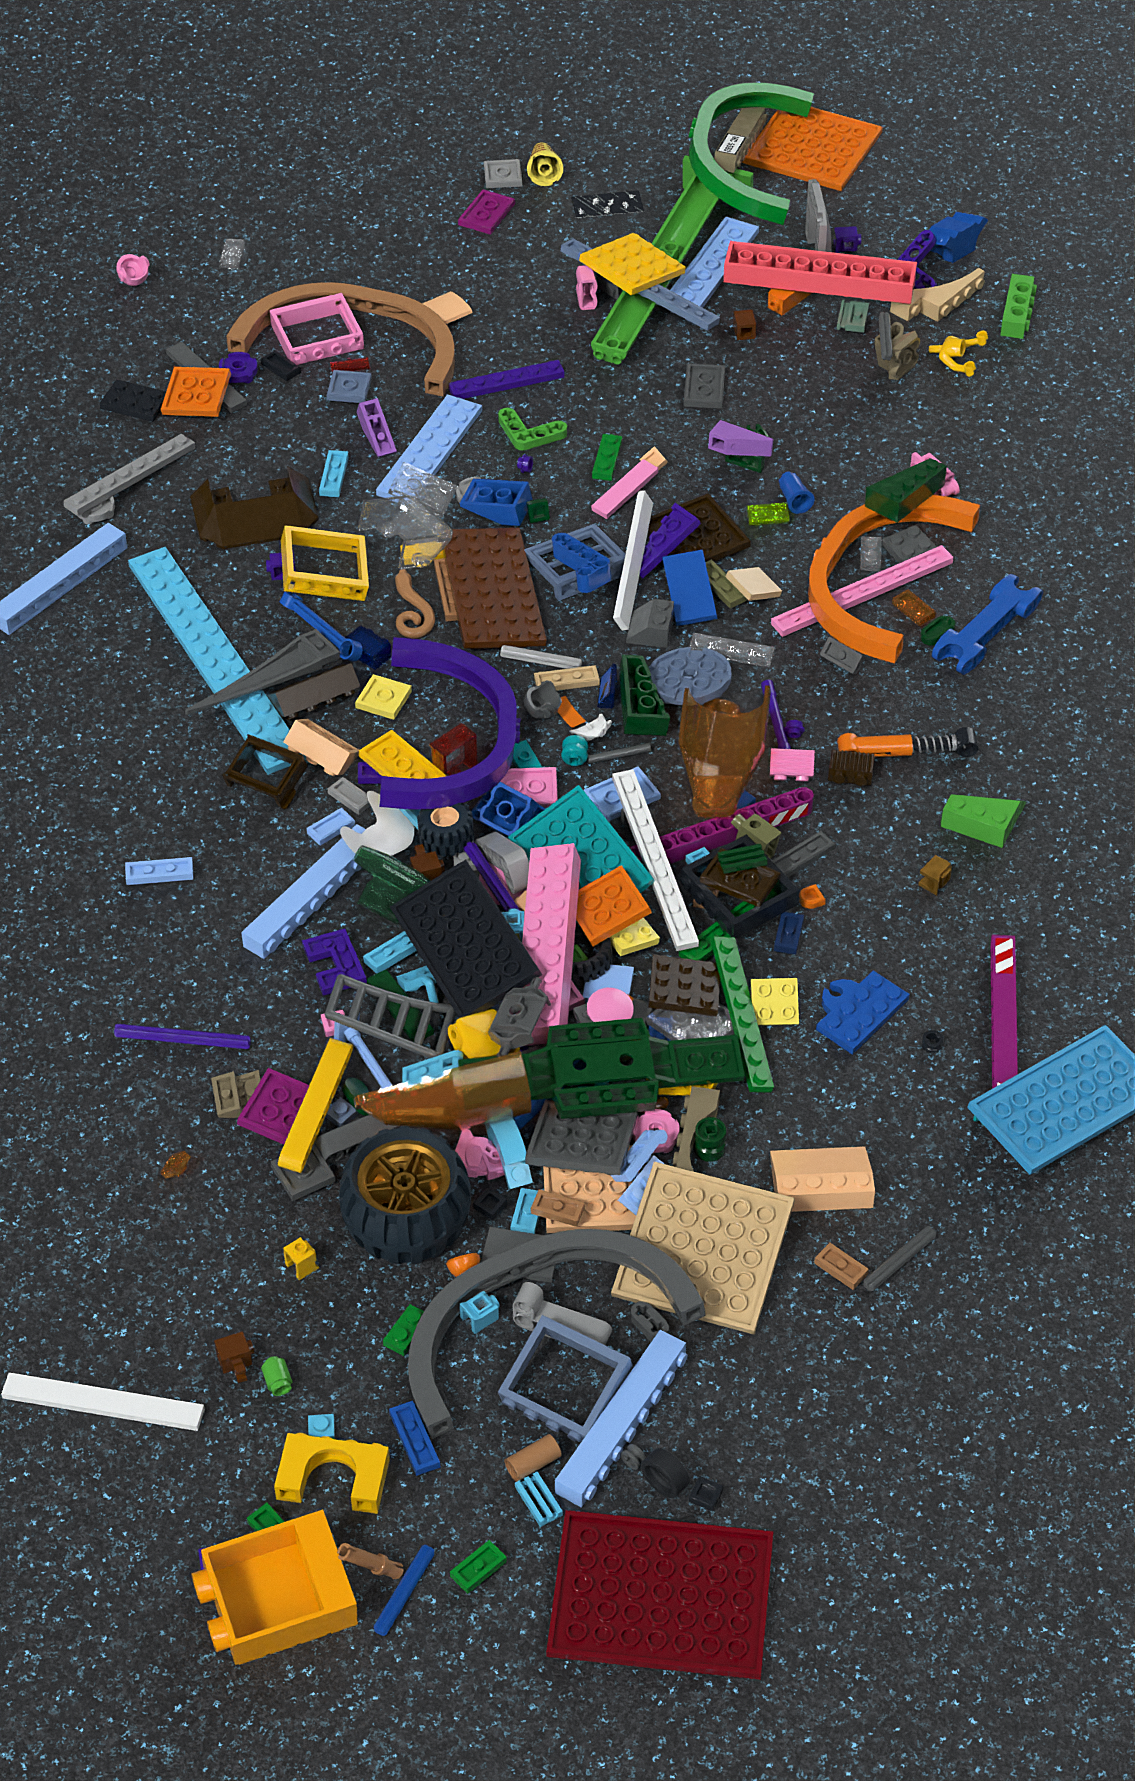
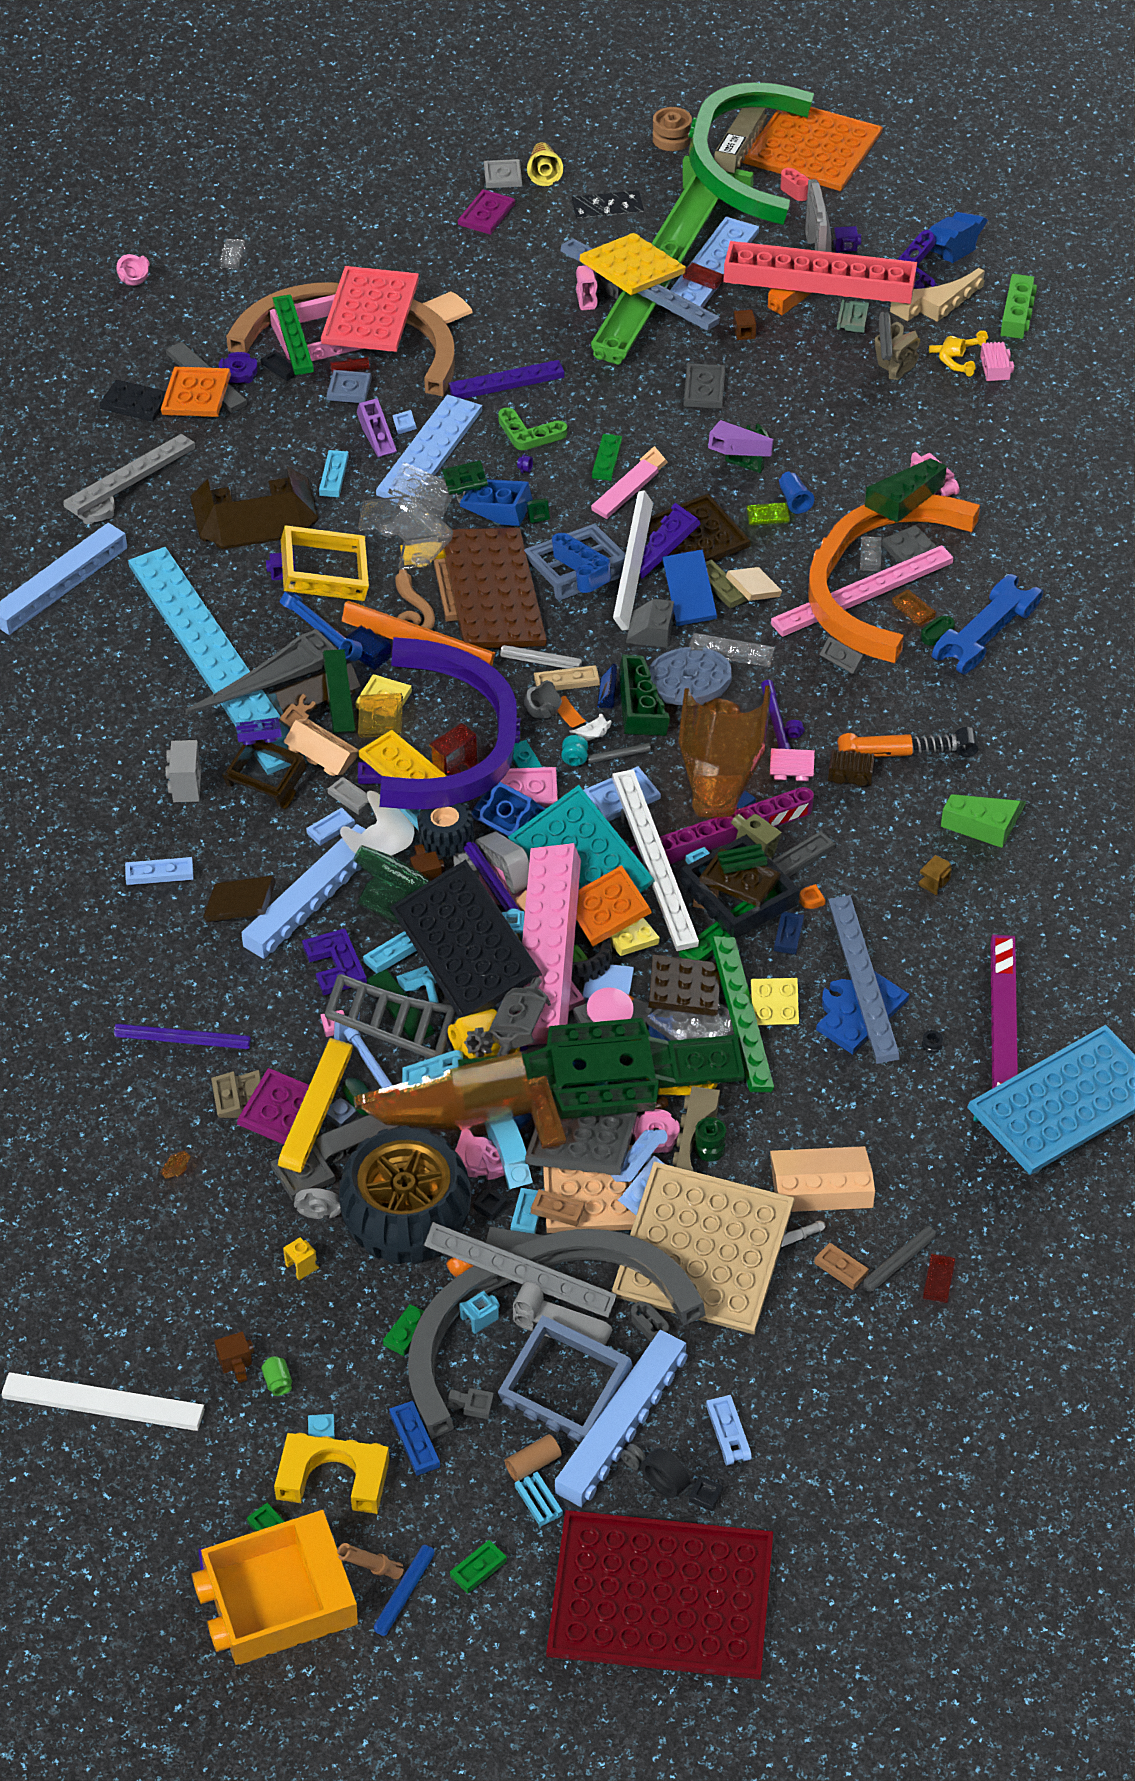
none -> light grey brick [166,740,201,802]
none -> dark brown tile [203,875,276,922]
none -> dark purple plate [236,717,282,745]
none -> green plate [272,294,314,375]
none -> medium nougat plate [279,694,316,730]
none -> light grey tile [294,1188,341,1219]
none -> coral plate [321,266,419,352]
none -> dark green tile [323,649,355,734]
none -> orange tile [342,601,495,666]
none -> clear yellow plate [358,693,403,738]
none -> light blue tile [393,410,417,435]
none -> plate [423,1222,617,1318]
none -> dark green plate [442,460,488,495]
none -> dark grey plate [447,1388,494,1419]
none -> dark grey gear [464,1027,495,1057]
none -> clear orange plate [523,1076,566,1149]
none -> medium nougat wheel [653,107,692,151]
none -> clear red tile [683,262,724,290]
none -> light blue plate [706,1395,752,1466]
none -> coral beam [780,168,809,201]
none -> light grey piece [781,1221,826,1247]
none -> sand blue plate [829,895,899,1064]
none -> clear red tile [923,1254,956,1303]
none -> bright pink brick [980,342,1014,381]

